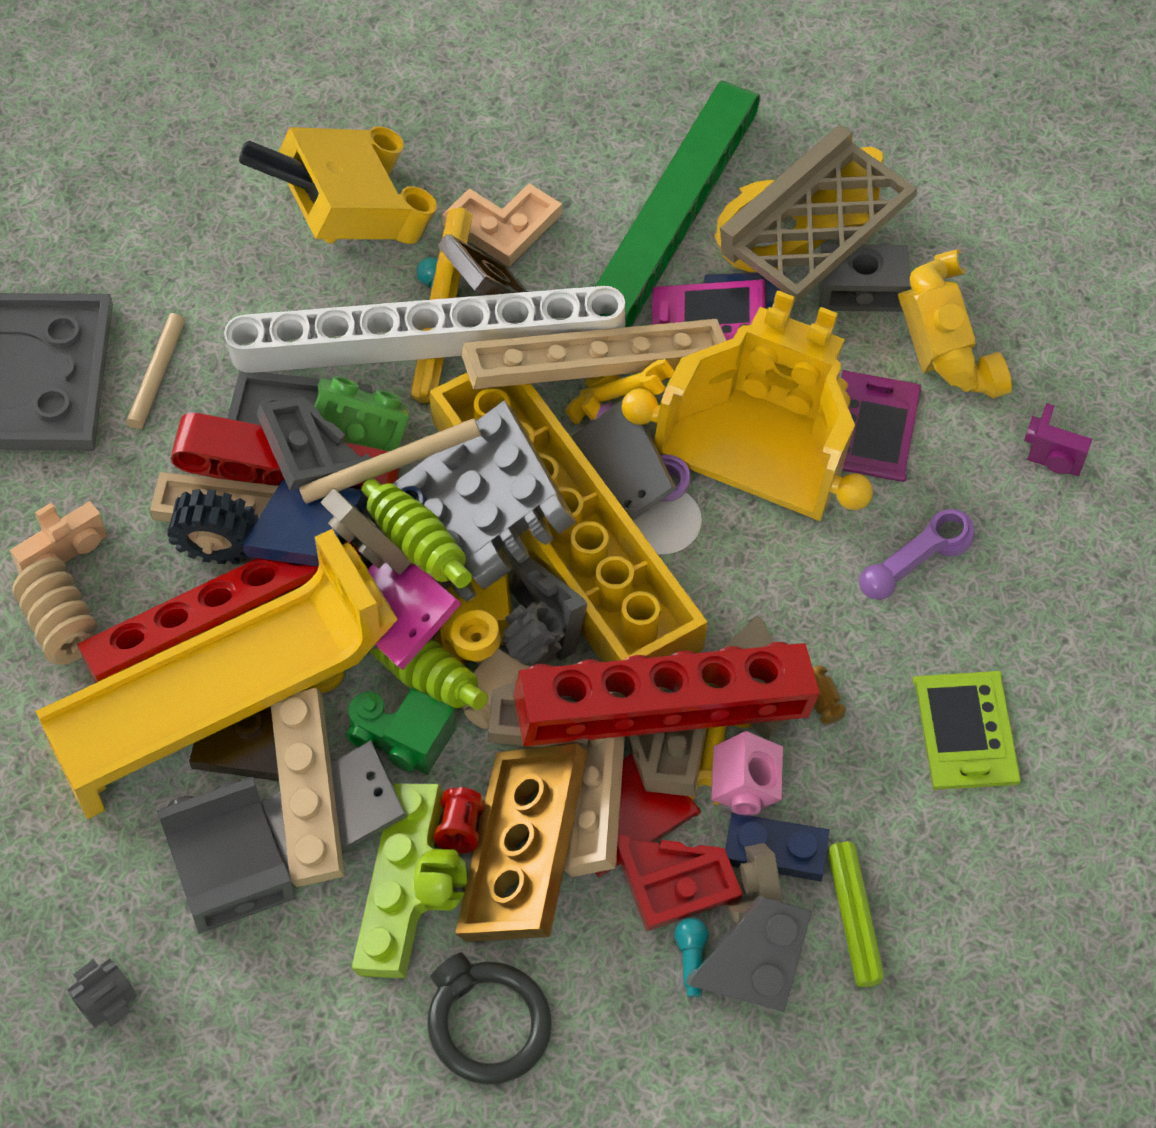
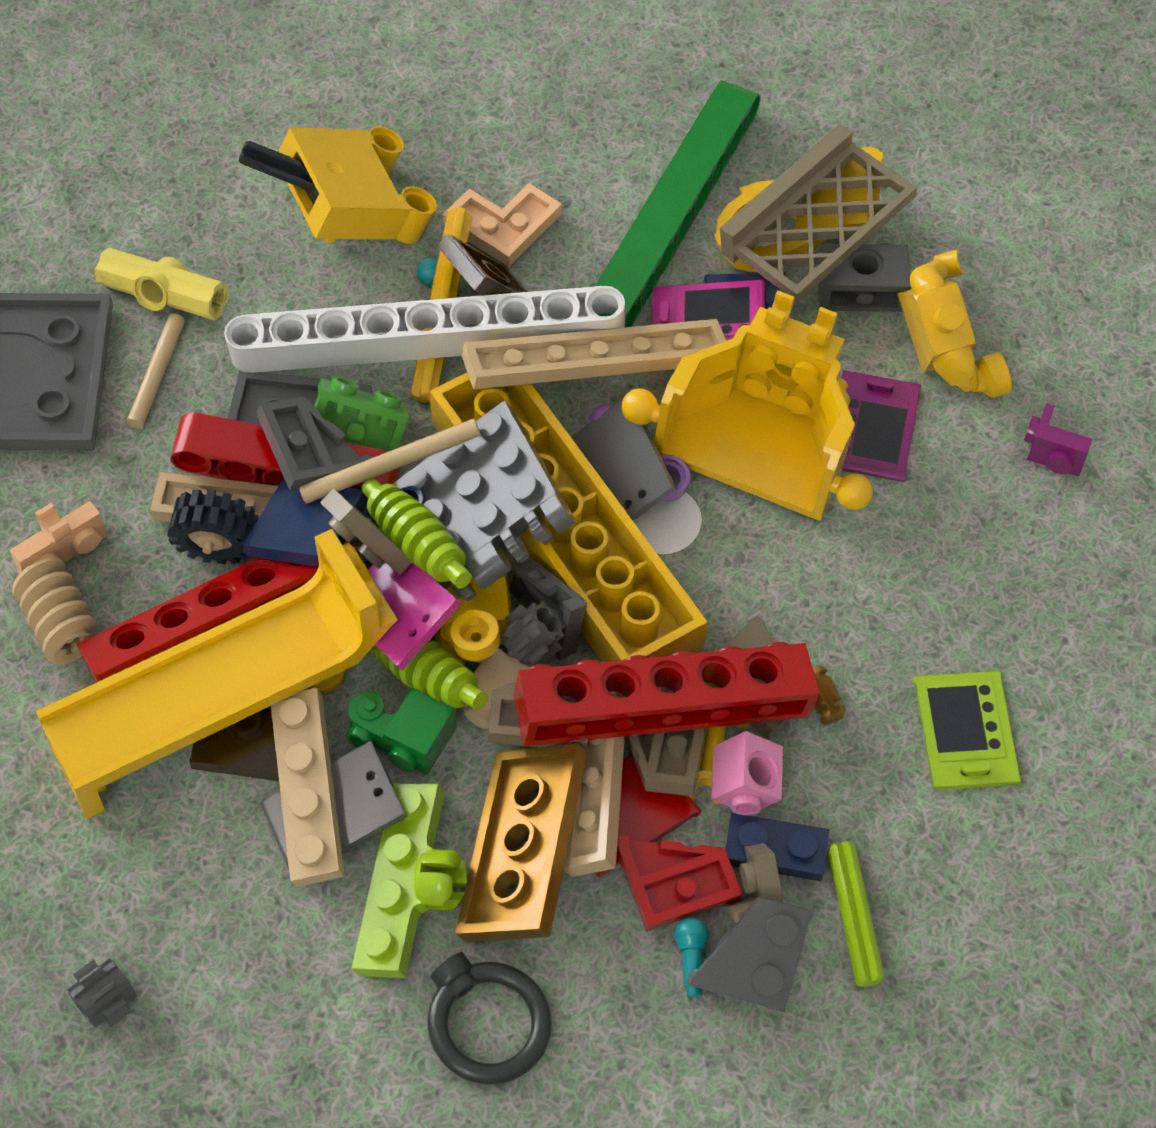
dark grey panel [157,777,295,934] -> none
red bush [433,787,485,854] -> none
yellow bar [565,359,674,425] -> none
medium lavender piece [859,509,975,600] -> none
none -> light yellow piece [95,248,228,320]

